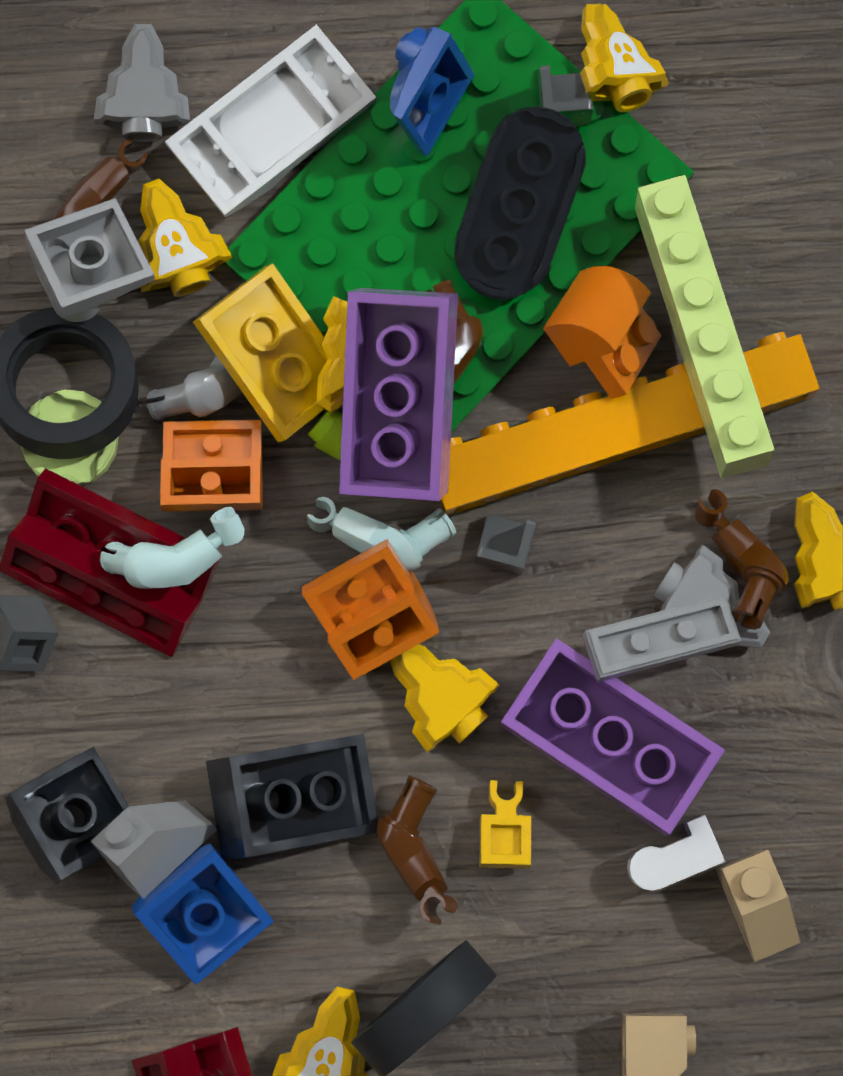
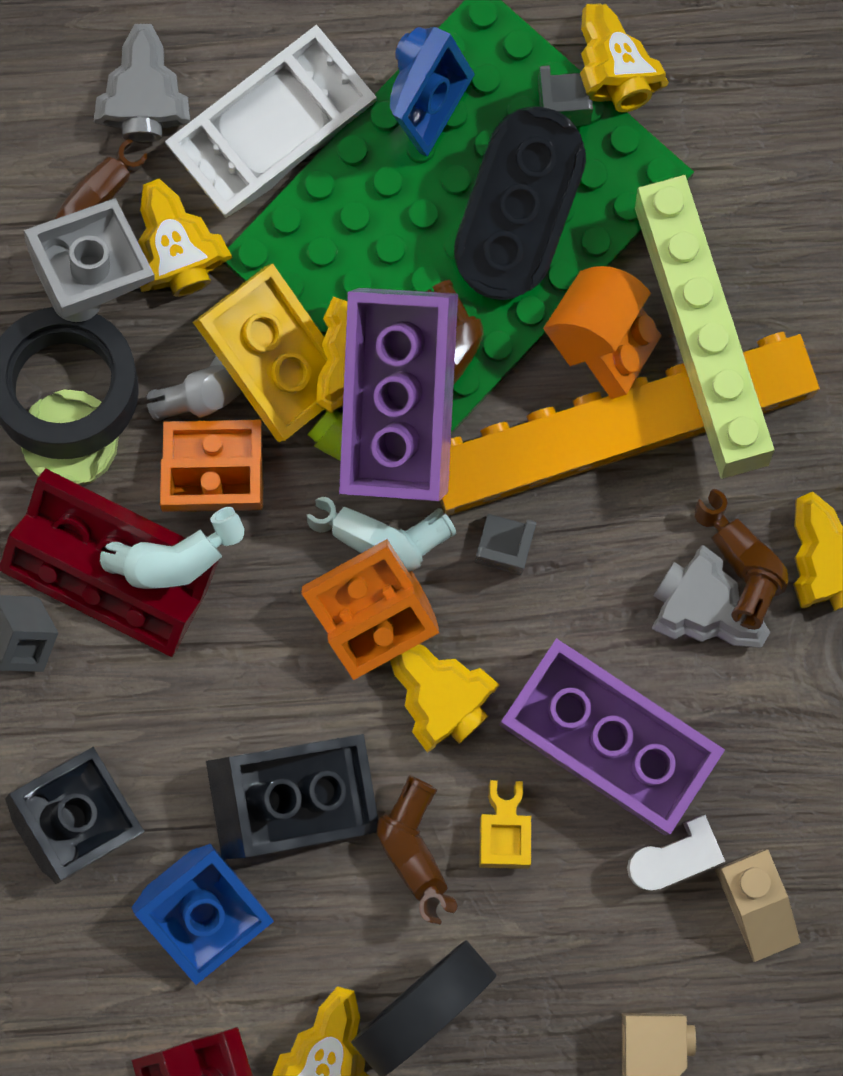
light grey slope [91,800,217,899] -> none
light grey tile [582,594,741,682] -> none

